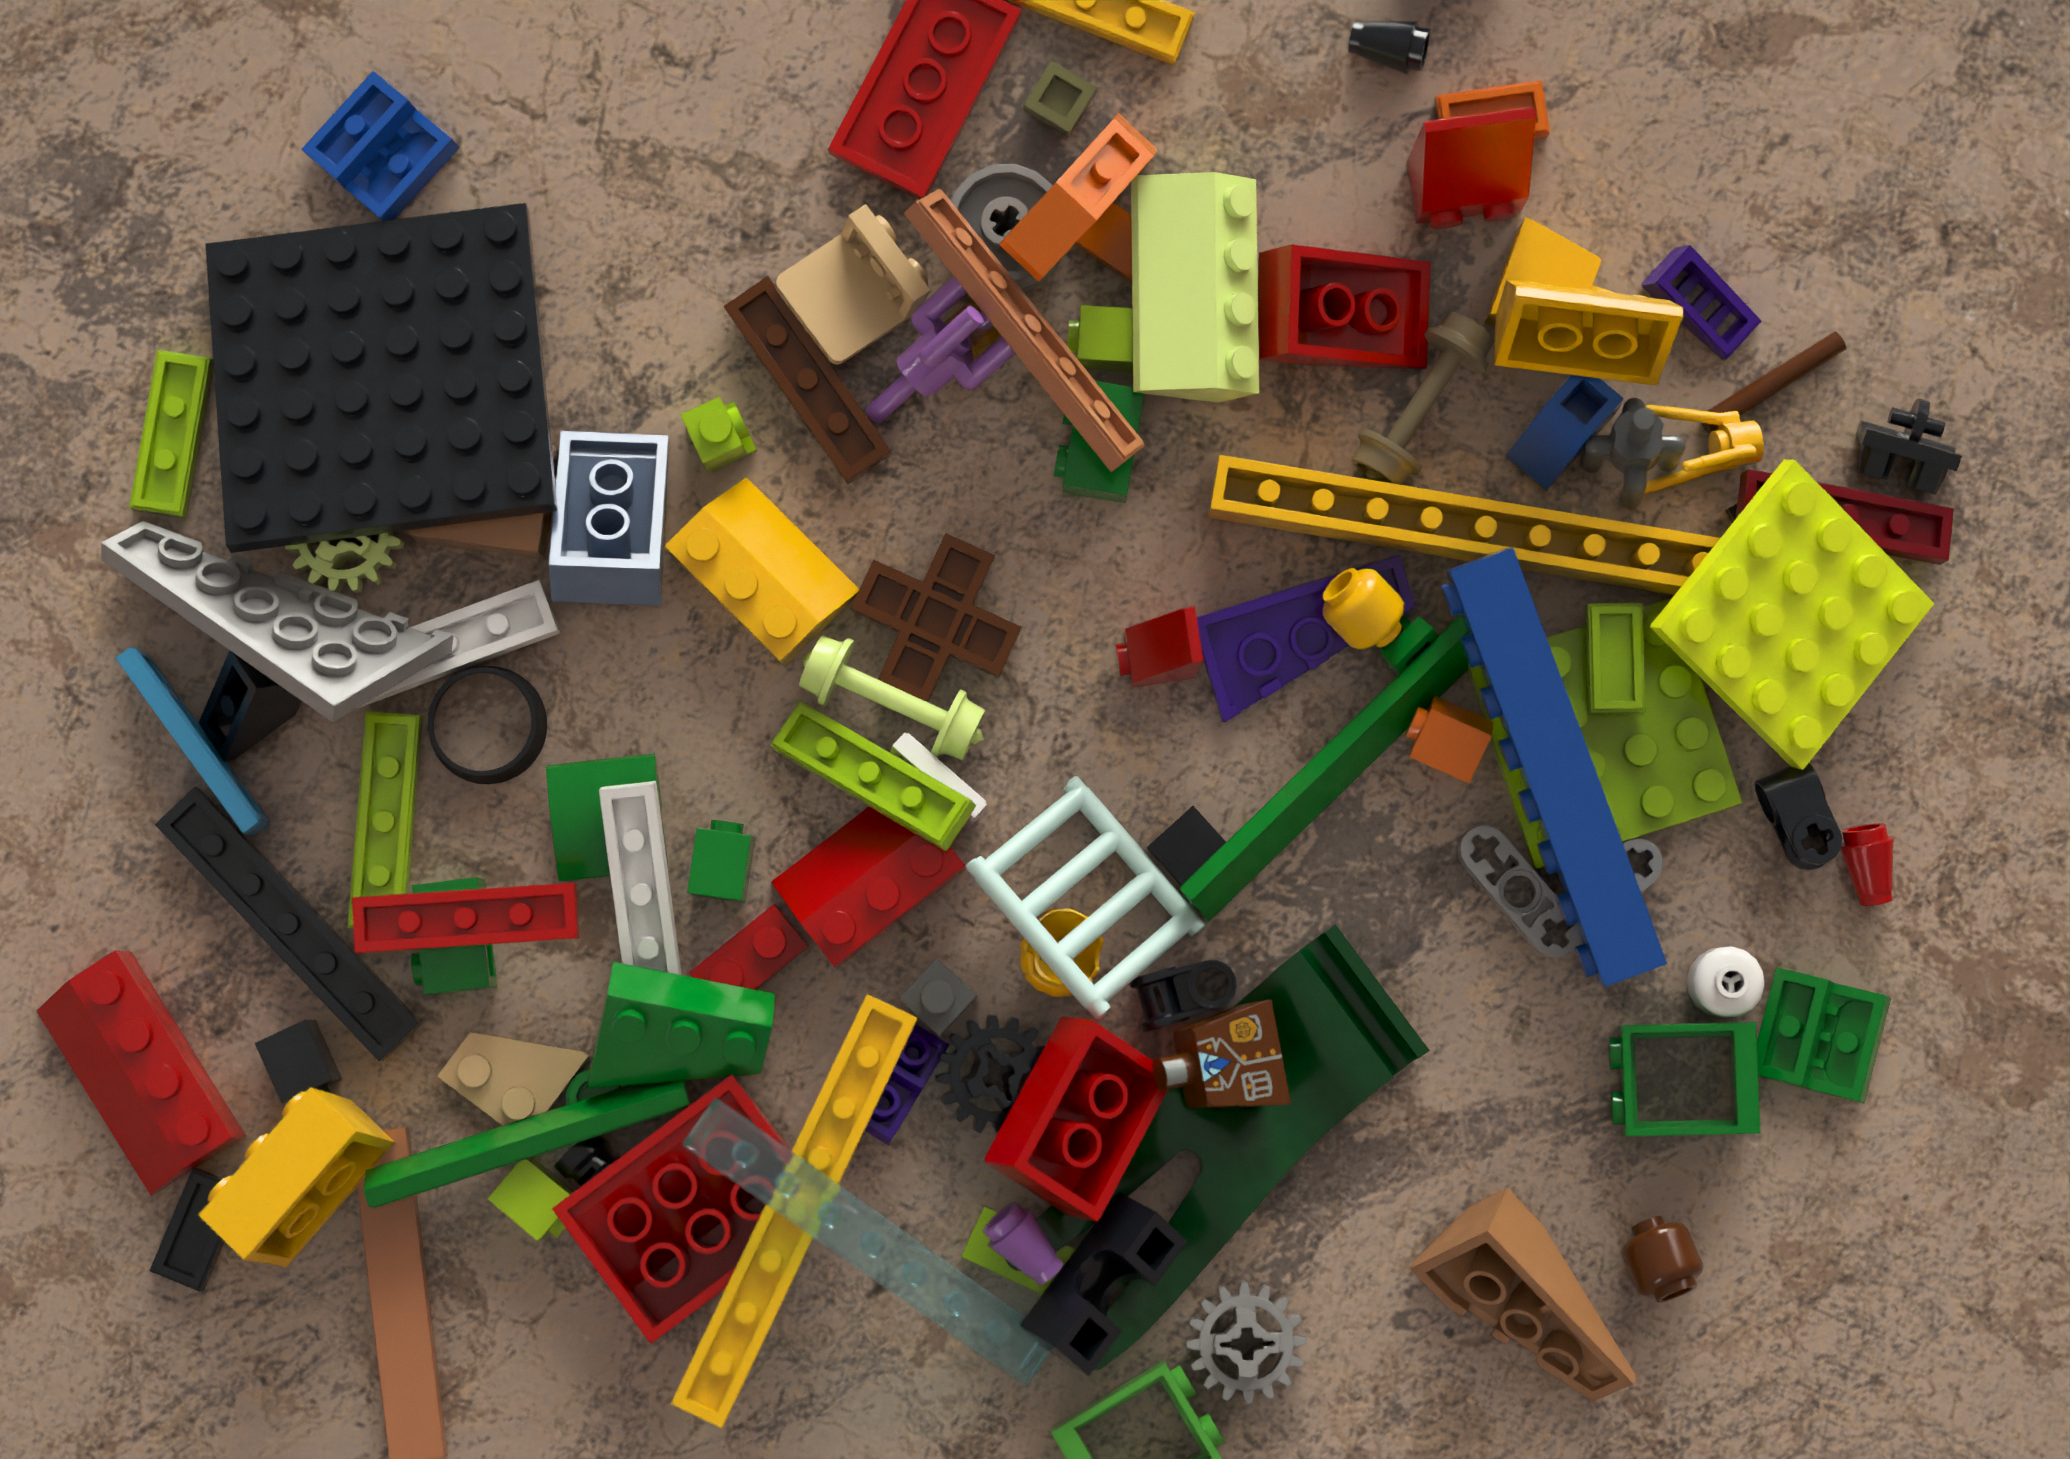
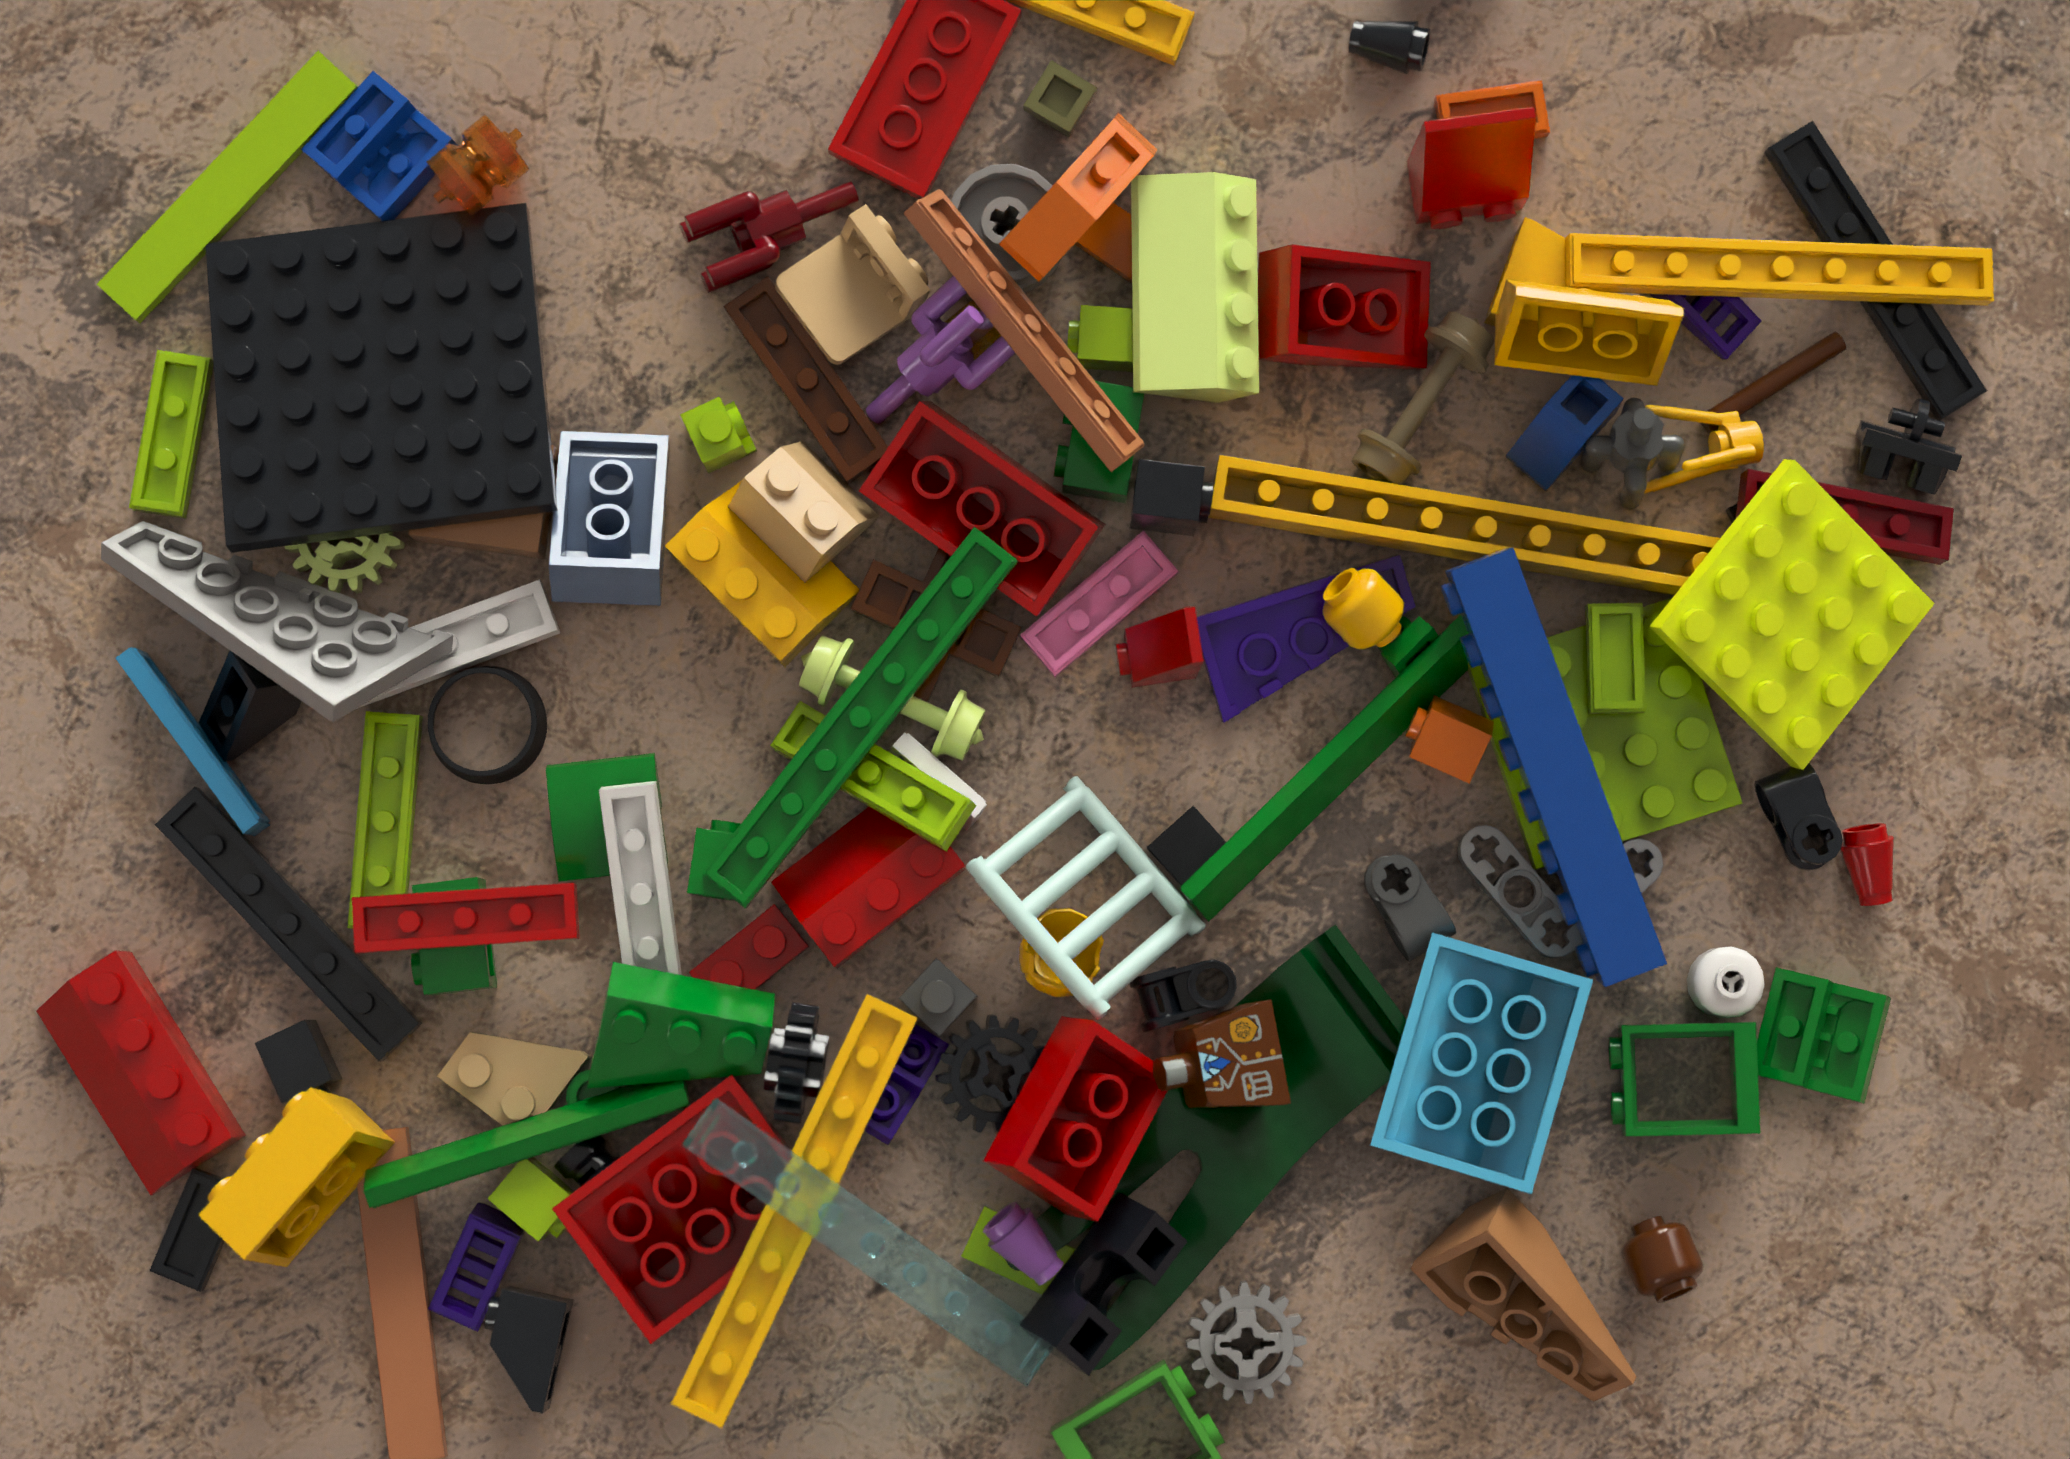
none -> lime tile [97,51,358,323]
none -> clear orange wheel [426,114,530,217]
none -> dark purple slope [428,1203,525,1332]
none -> black slope [484,1286,574,1414]
none -> dark red plant [679,181,859,293]
none -> green tile [702,527,1018,908]
none -> tan slope [728,441,879,583]
none -> black gear [763,1002,829,1124]
none -> red slope [859,400,1106,617]
none -> bright pink tile [1020,530,1179,677]
none -> black brick [1130,459,1213,536]
none -> dark grey piece [1364,855,1457,962]
none -> medium azure slope [1370,932,1593,1194]
none -> yellow tile [1565,233,1994,306]
none -> black tile [1764,121,1987,421]

